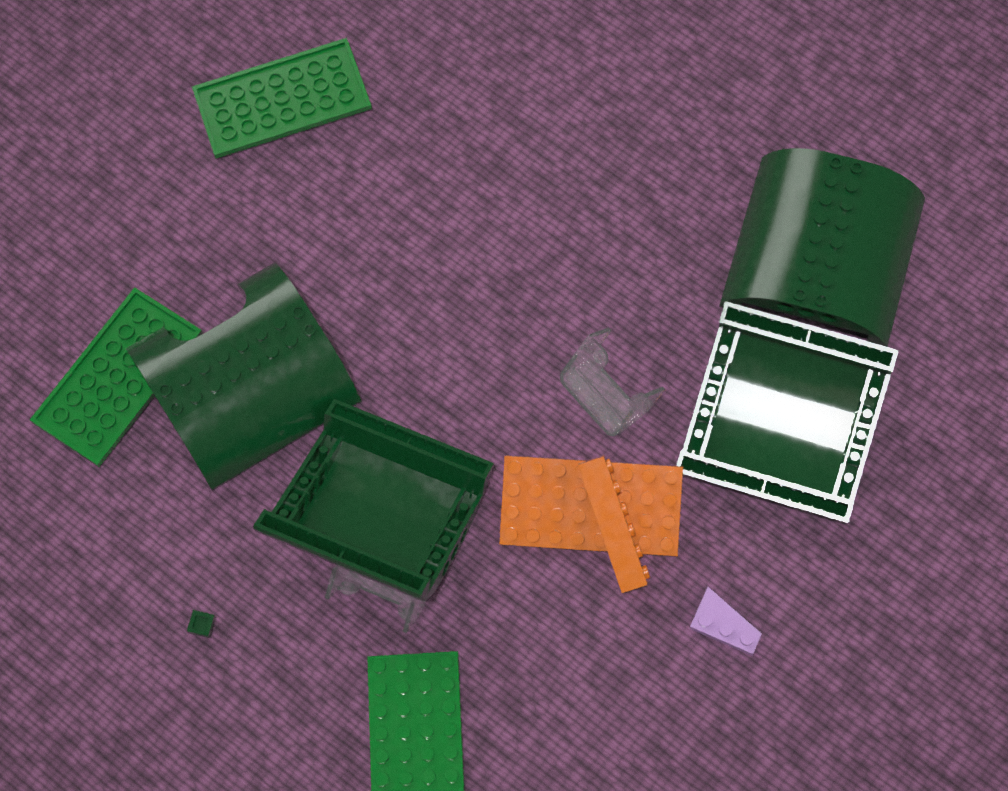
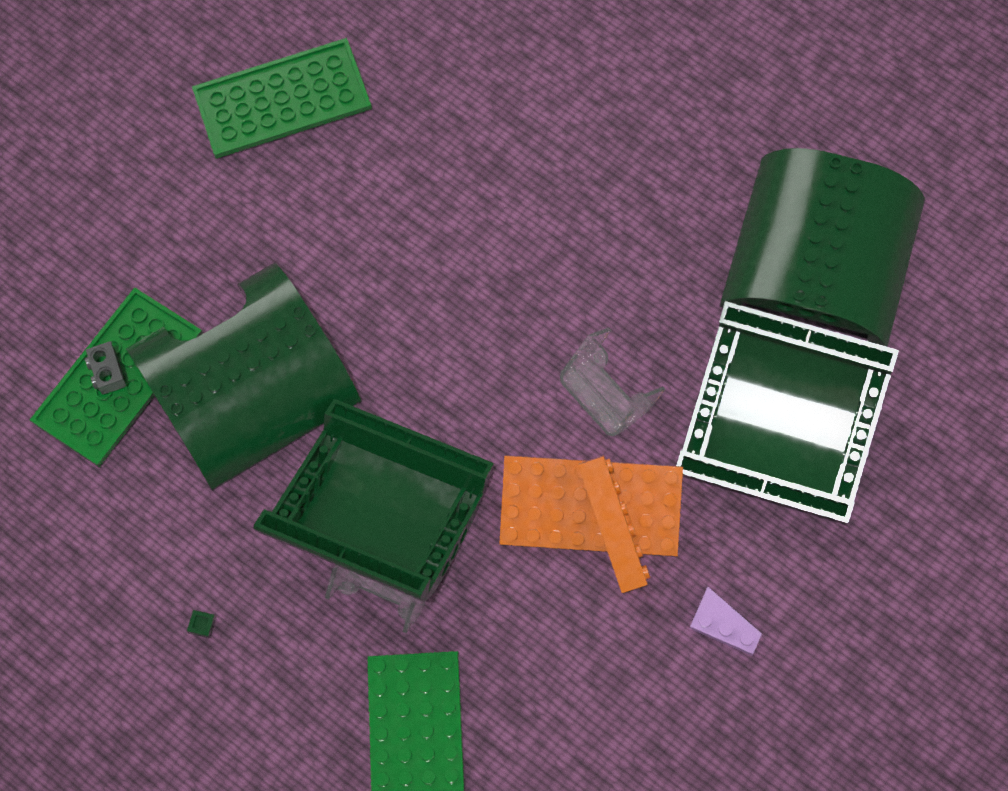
none -> dark grey brick [85,341,127,395]

